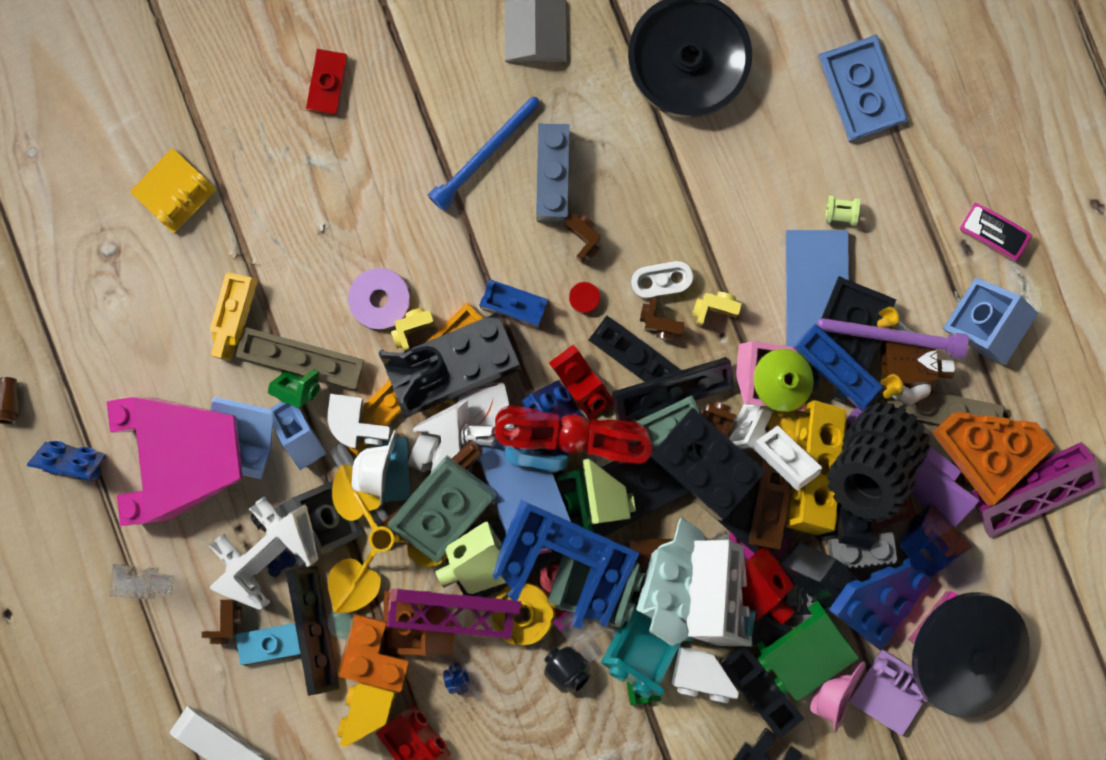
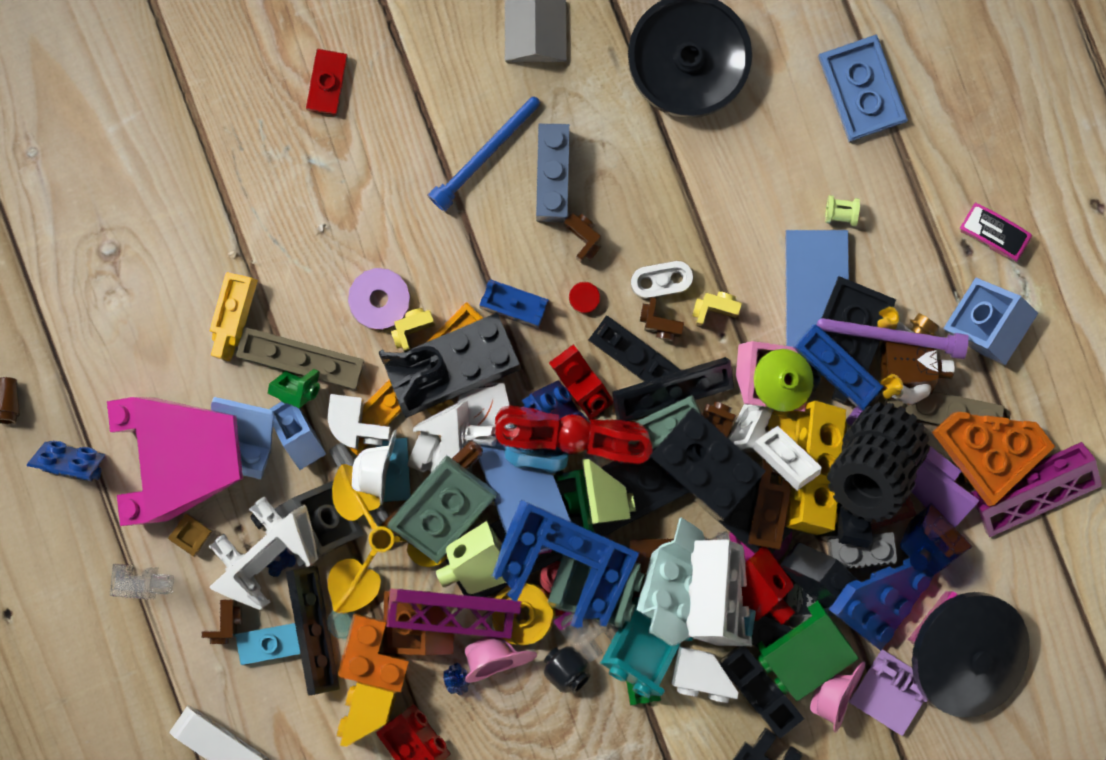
yellow hinge [129,148,217,234] -> none
none -> pearl gold plate [168,513,213,557]
none -> bright pink piece [465,636,537,683]
none -> pearl gold plate [910,313,939,336]

